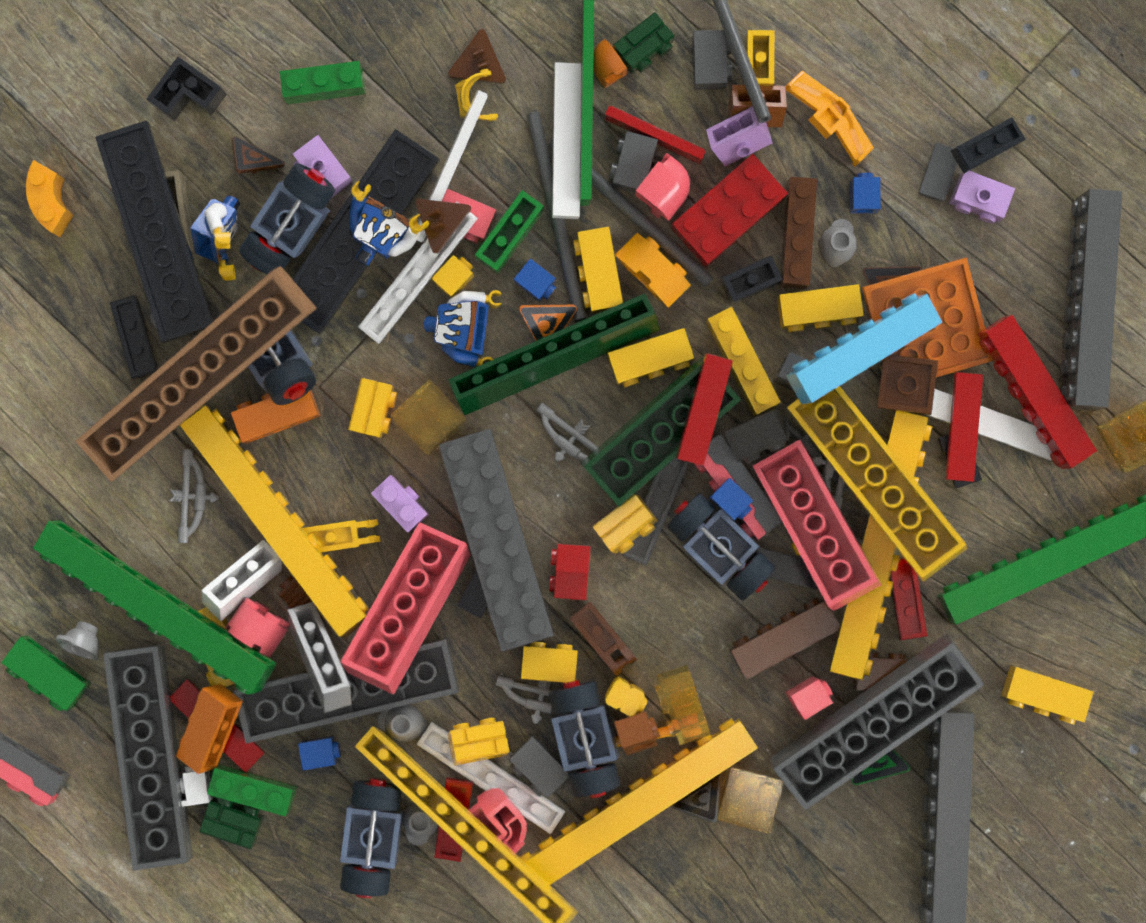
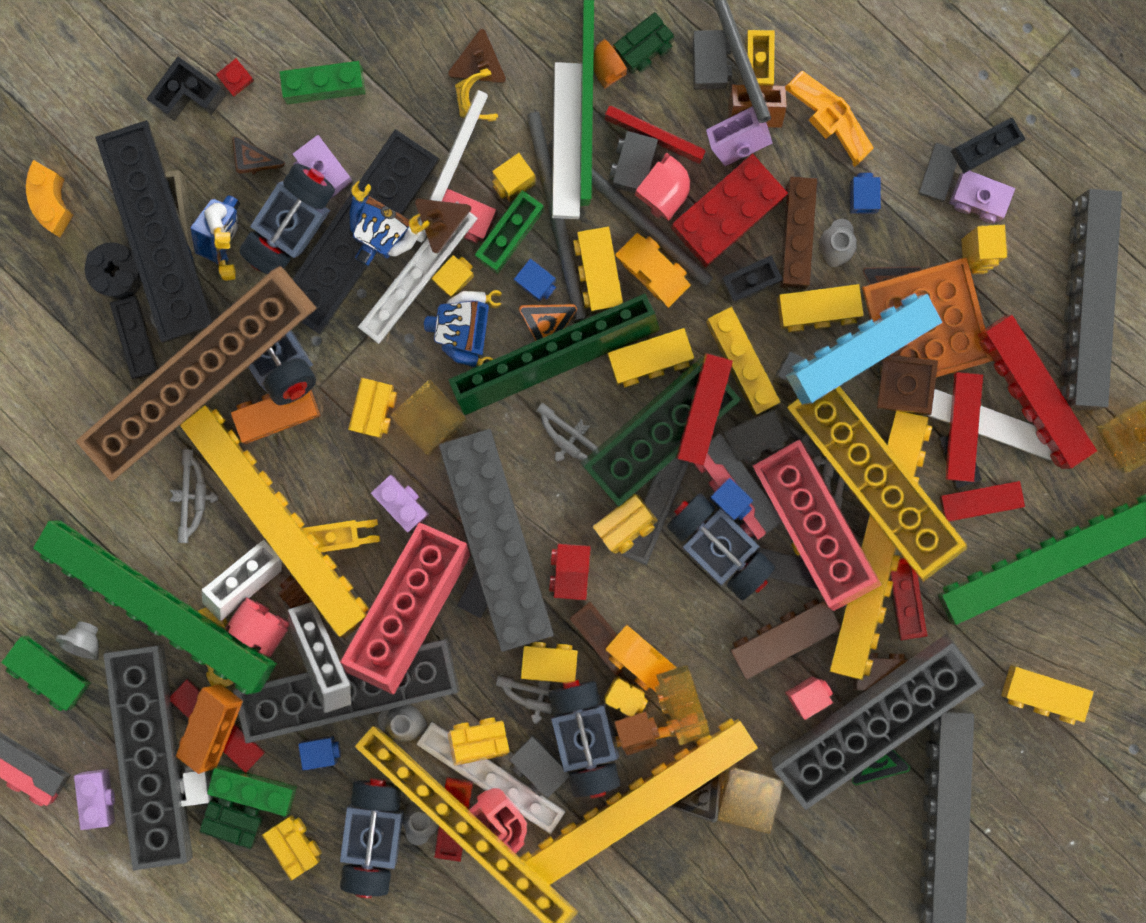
none -> lavender brick [74,769,115,830]
none -> black brick [85,242,142,300]
none -> red plate [216,58,254,97]
none -> yellow brick [262,815,321,881]
none -> yellow brick [492,153,536,202]
none -> light orange brick [605,625,677,693]
none -> red tile [940,481,1025,522]
none -> yellow brick [961,225,1007,275]

